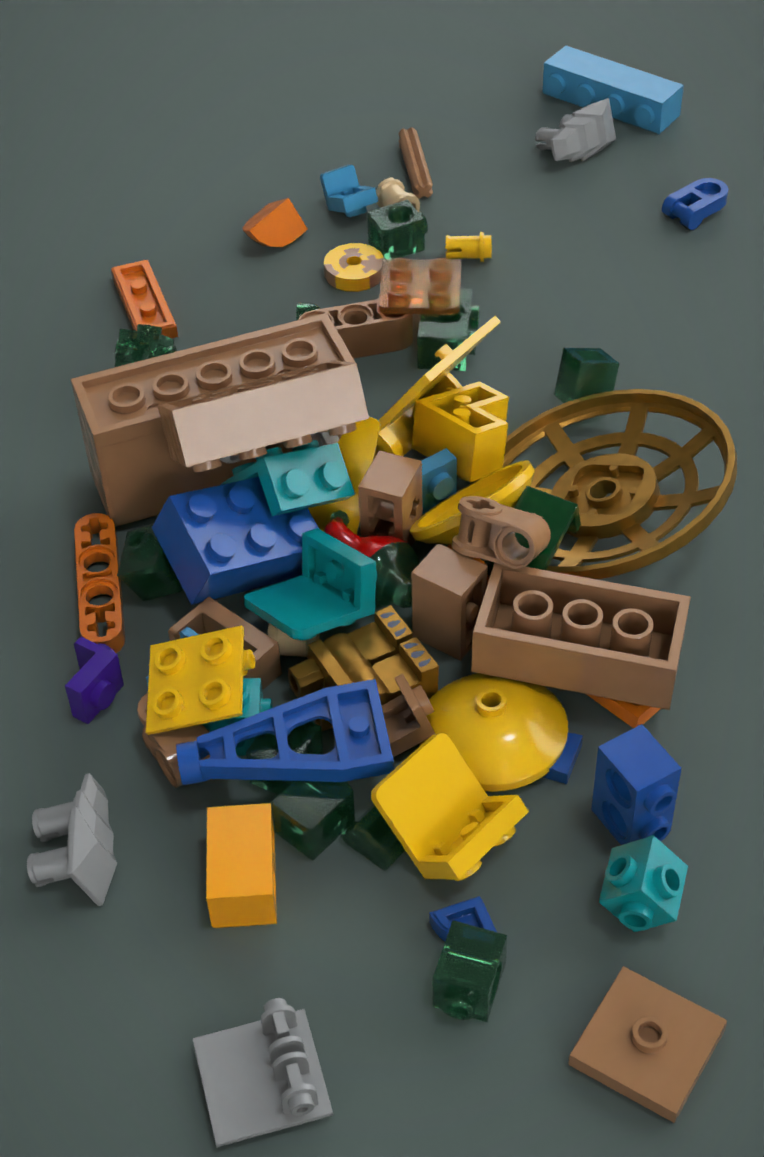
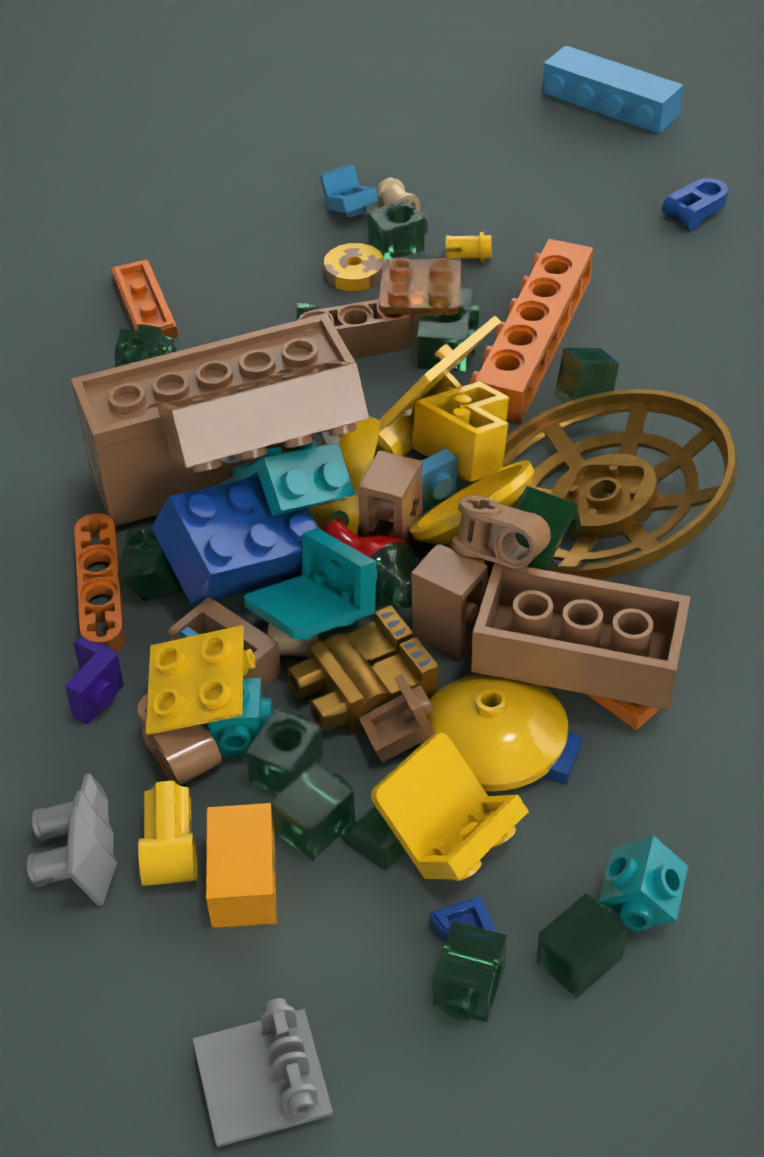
blue plate [176,679,394,785] -> none
orange brick [243,198,308,247] -> none
medium nougat axle [399,127,433,199] -> none
light grey connector [535,99,616,162] -> none
medium nougat plate [568,966,728,1123] -> none
blue brick [591,724,682,845] -> none
none -> yellow piece [138,781,198,886]
none -> orange brick [470,239,593,424]
none -> clear green brick [536,893,627,998]

